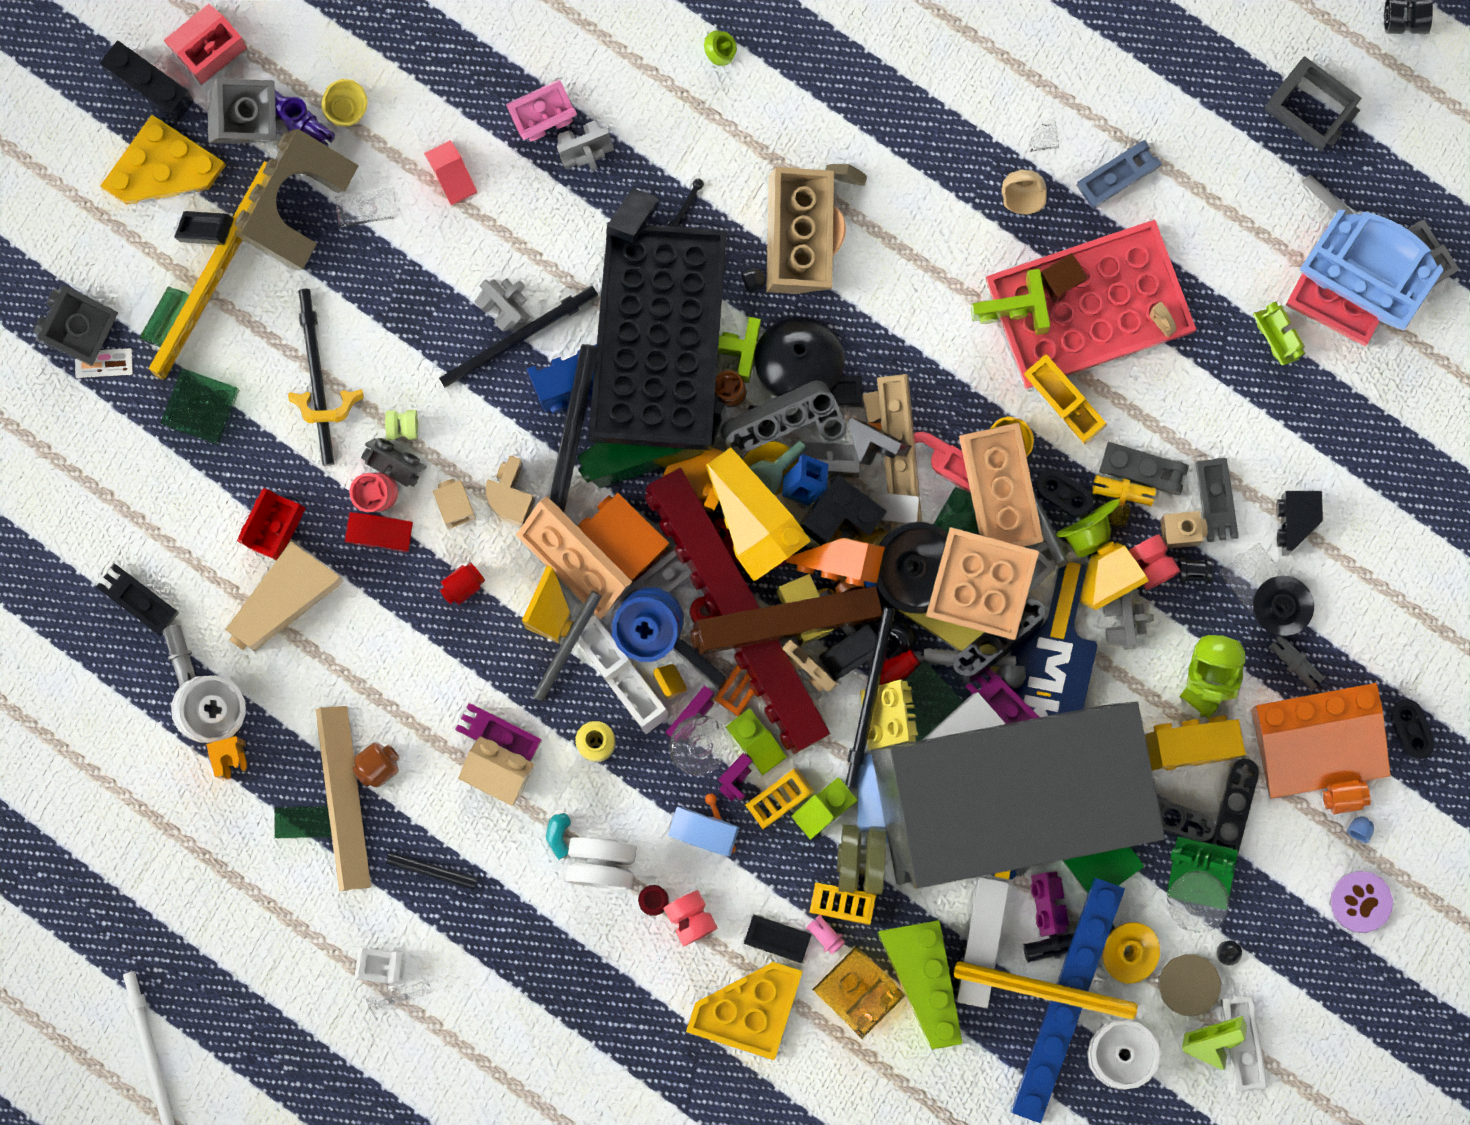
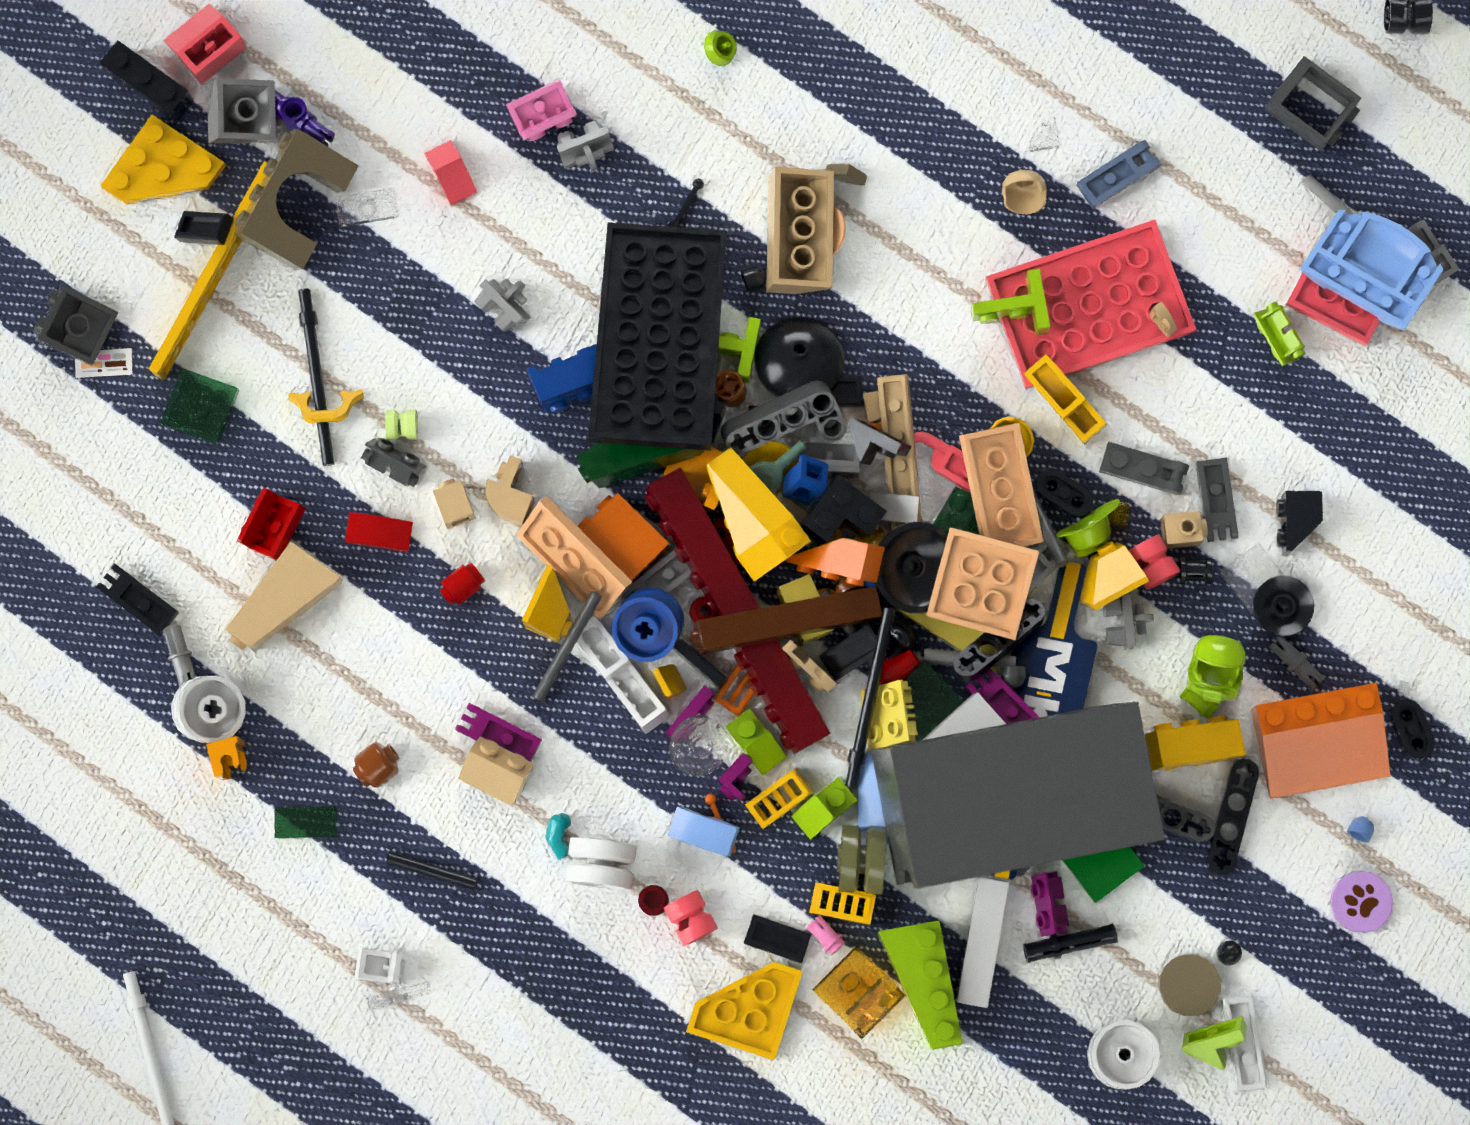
clear green tile [140,286,189,347] -> none
tan tile [315,706,371,891] -> none
light yellow hair [321,79,368,127] -> none
coral wheel [349,472,399,512] -> none
black bar [439,285,599,388] -> none
black axle [549,344,598,513] -> none
light yellow head [575,721,616,762] -> none
black tile [606,188,659,243] -> none
yellow axle [954,961,1138,1019] -> none
blue plate [1010,877,1125,1124] -> none
reddish brown panel [1041,253,1087,303] -> none
yellow pin [1092,475,1156,507] -> none
yellow dish [1102,922,1160,984] -> none
green hinge [1167,836,1238,910] -> none
clear tile [1167,871,1229,934] -> none
orange brick [1323,780,1371,815] -> none

